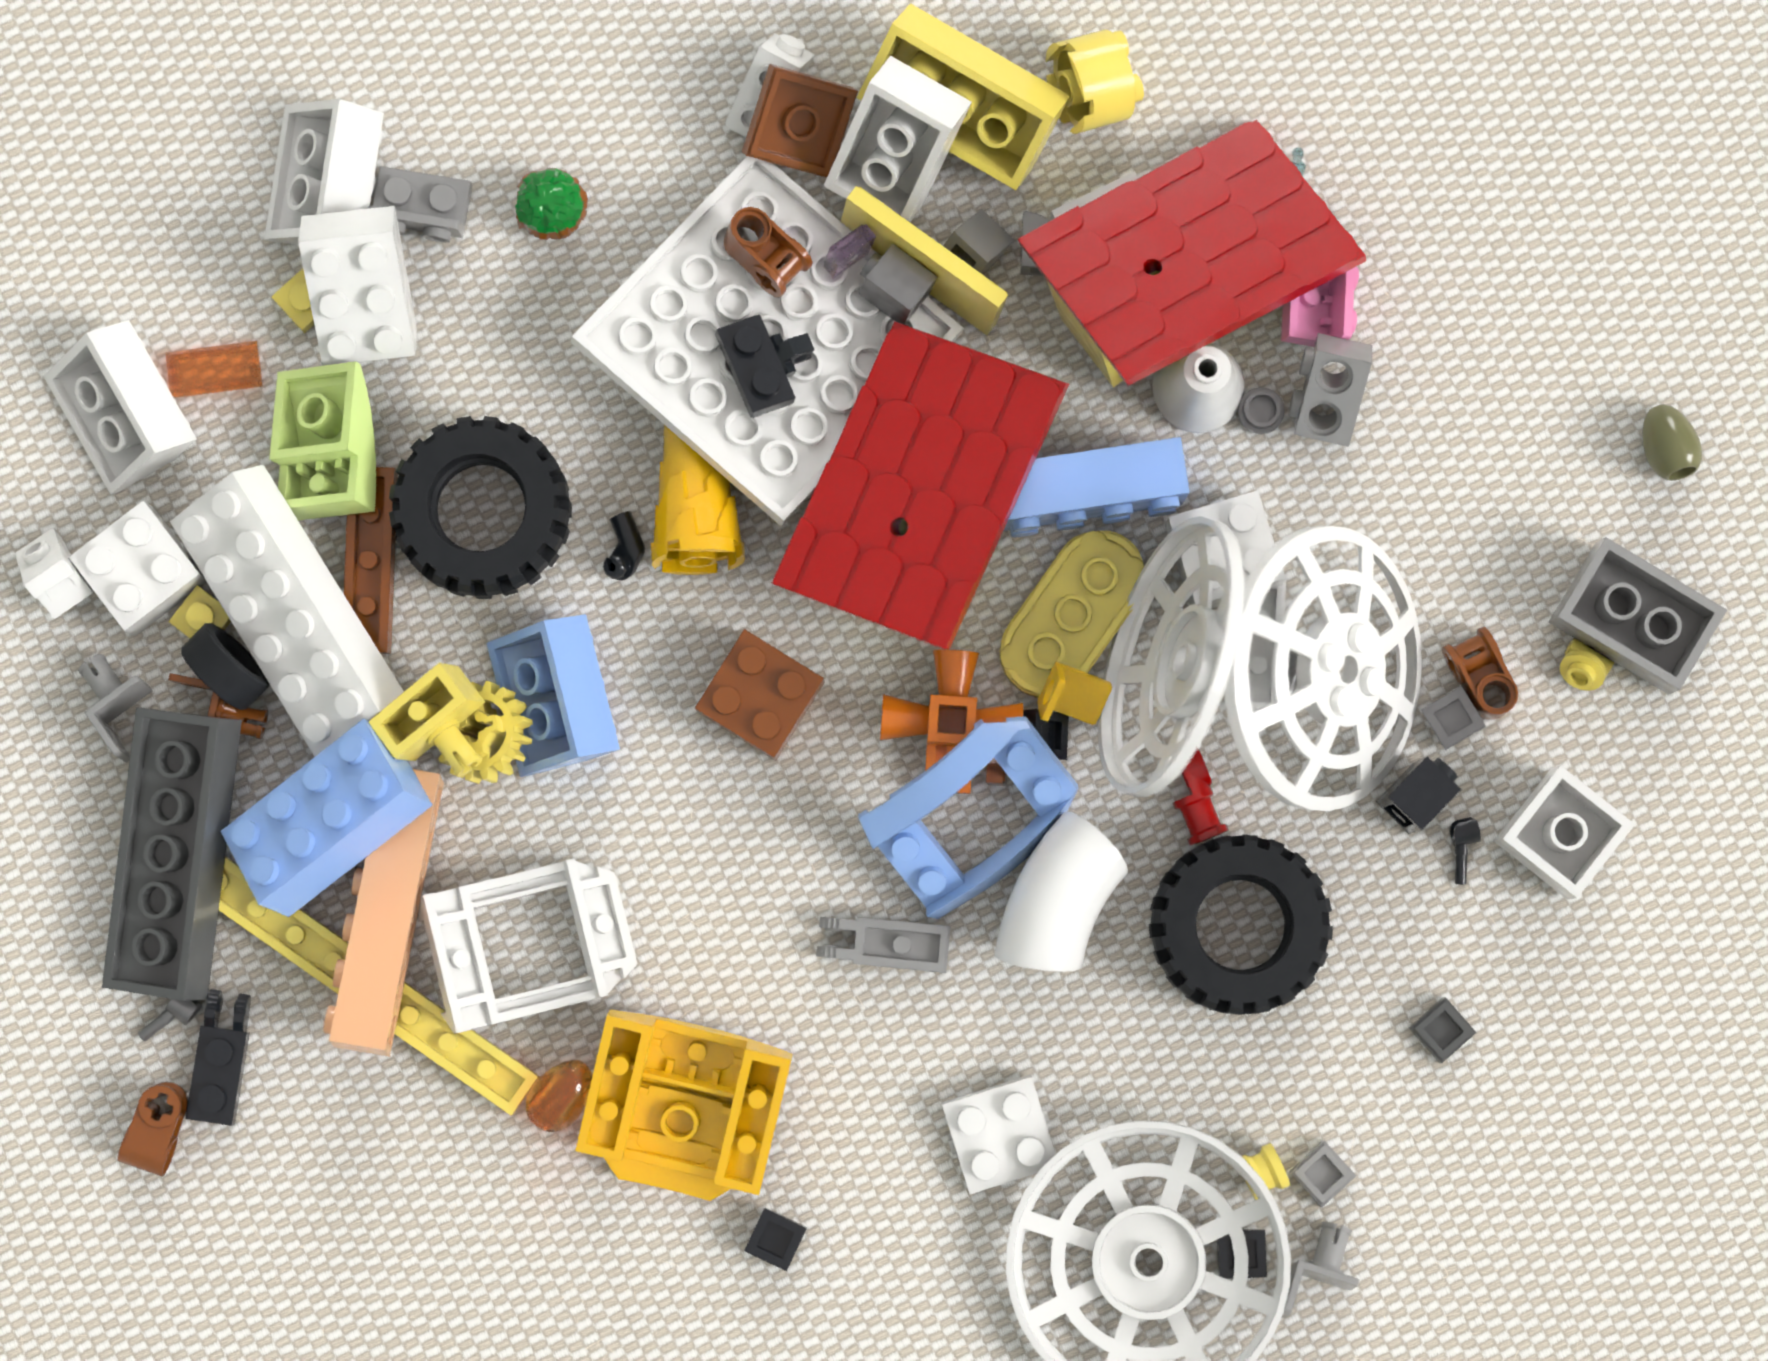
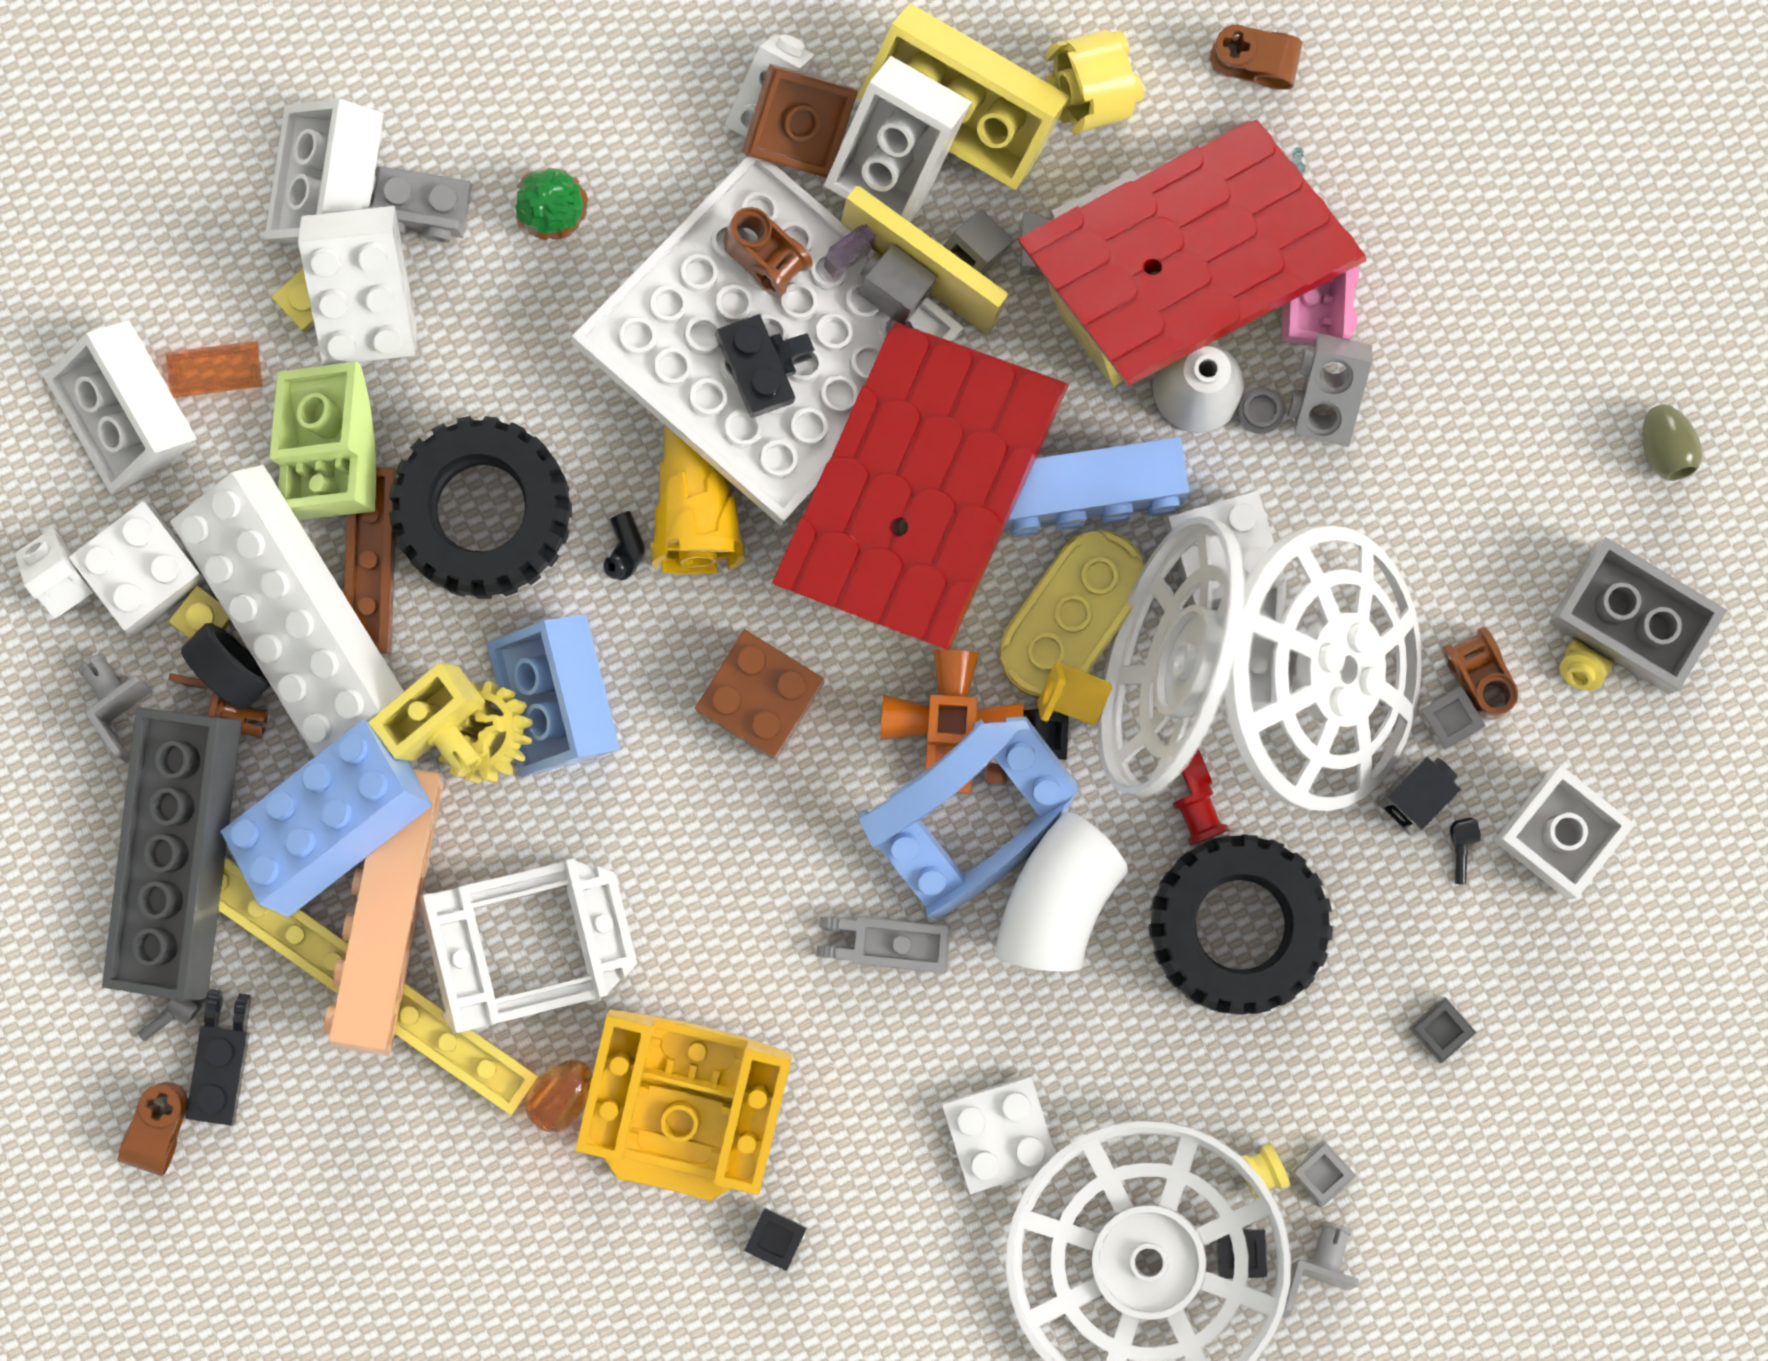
none -> dark orange piece [1210,25,1303,90]

